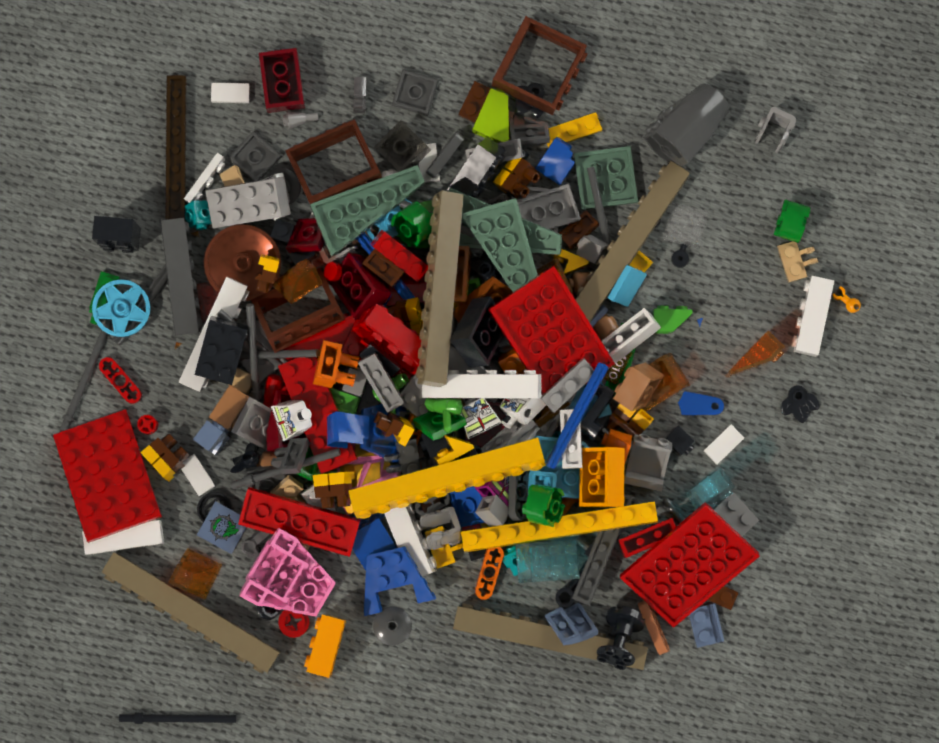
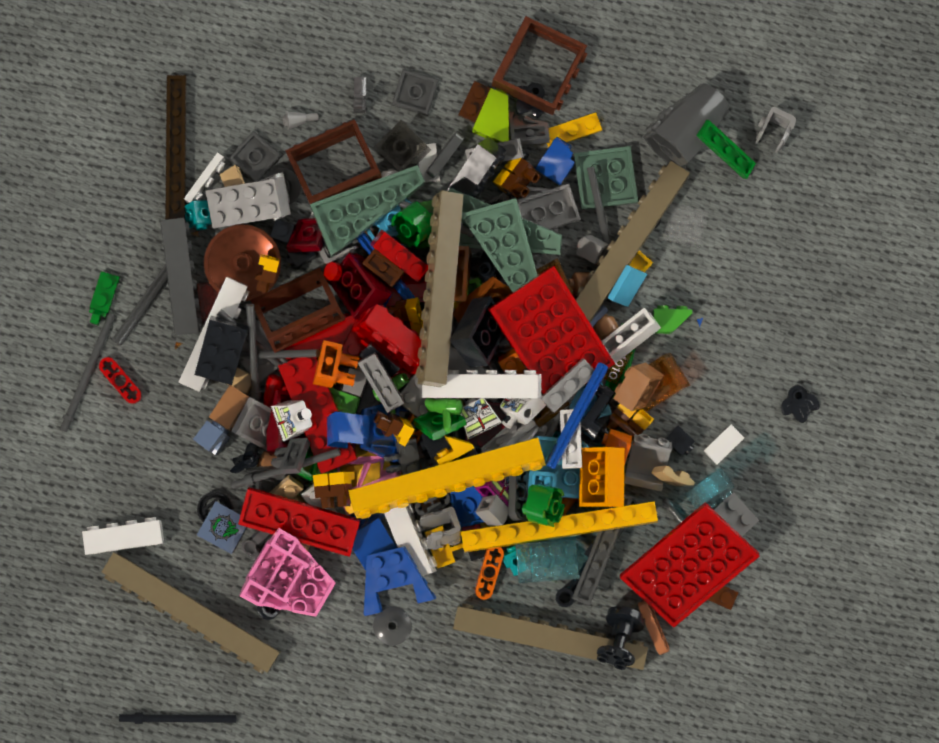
red plate [53,409,162,543] -> none
black brick [92,216,141,253] -> none
medium azure wheel [92,280,150,337] -> none
red wheel [137,415,158,435] -> none
reddish brown hips [140,434,189,482] -> none
clear orange slope [168,548,222,600] -> none
white tile [181,454,215,497] -> none
white tile [211,83,250,103] -> none
dark red brick [259,48,305,113] -> none
clear orange slope [273,259,323,304] -> none
red gear [278,610,309,638] -> none
light orange brick [304,614,346,678] -> none
sand blue slope [544,602,598,645] -> none
yellow slope [551,249,589,277] -> none
reddish brown plate [559,210,599,250] -> none
red brick [617,518,676,558] -> none
black piece [671,244,689,268] -> none
blue piece [678,391,724,415] -> none
sand blue plate [689,603,724,648] -> none
clear orange slope [725,330,785,378] -> none
green brick [773,200,811,243] -> none
tan hinge [777,241,818,283] -> none
white brick [791,276,834,357] -> none
light orange arm [832,286,861,313] -> none
none -> tan slope [651,465,695,487]
none -> green tile [696,120,756,179]

